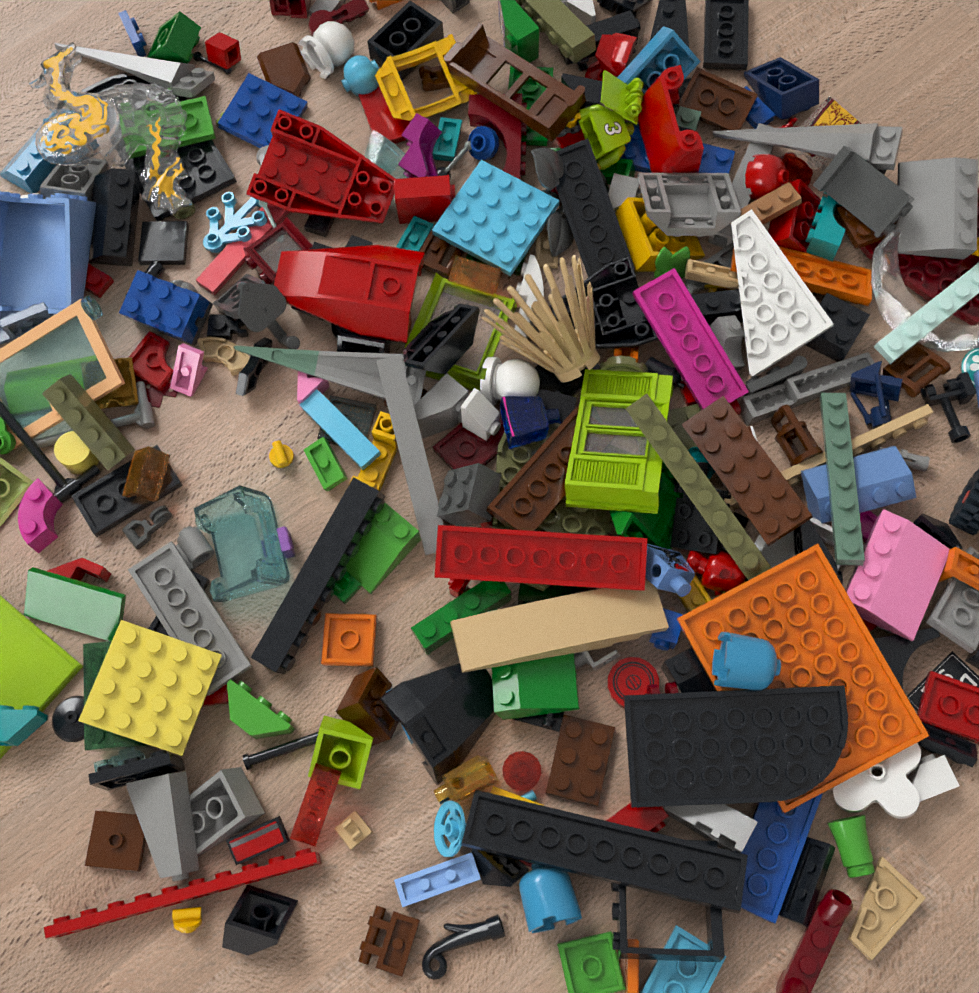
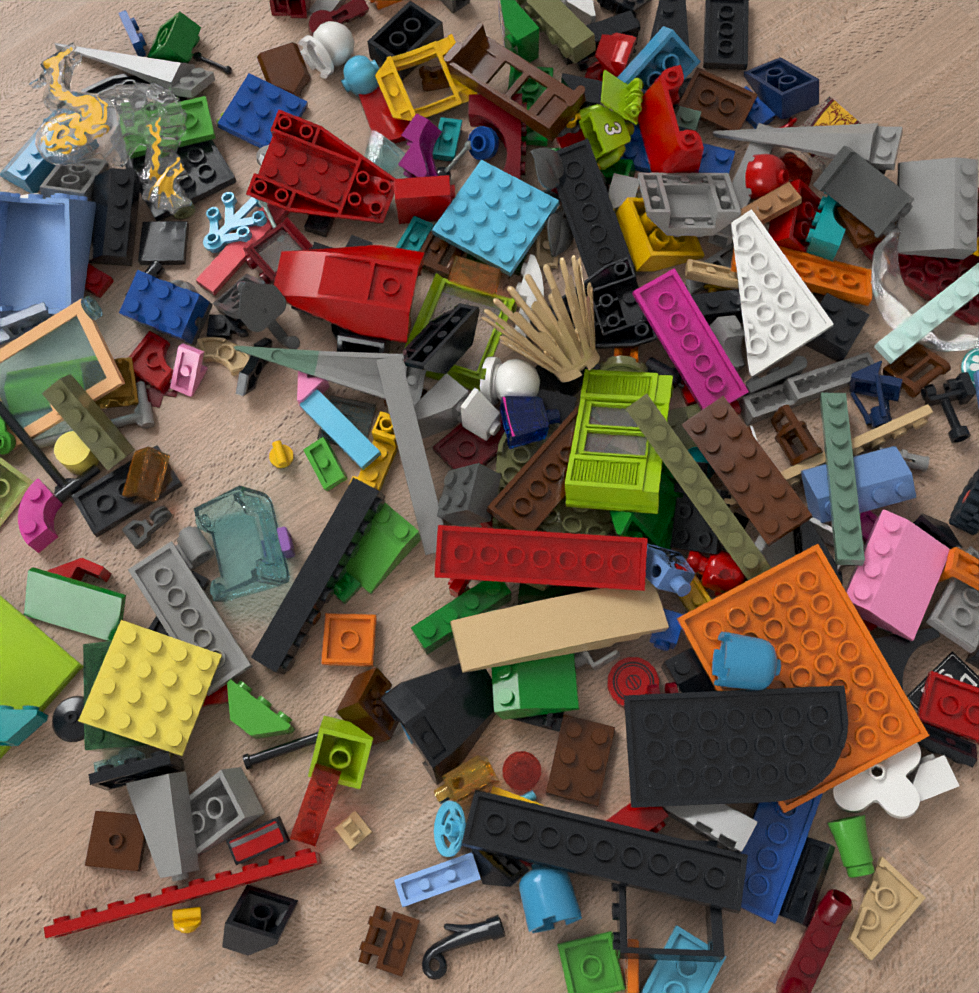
red brick [205,32,242,70] -> none
bright green plate [654,246,690,279] -> none

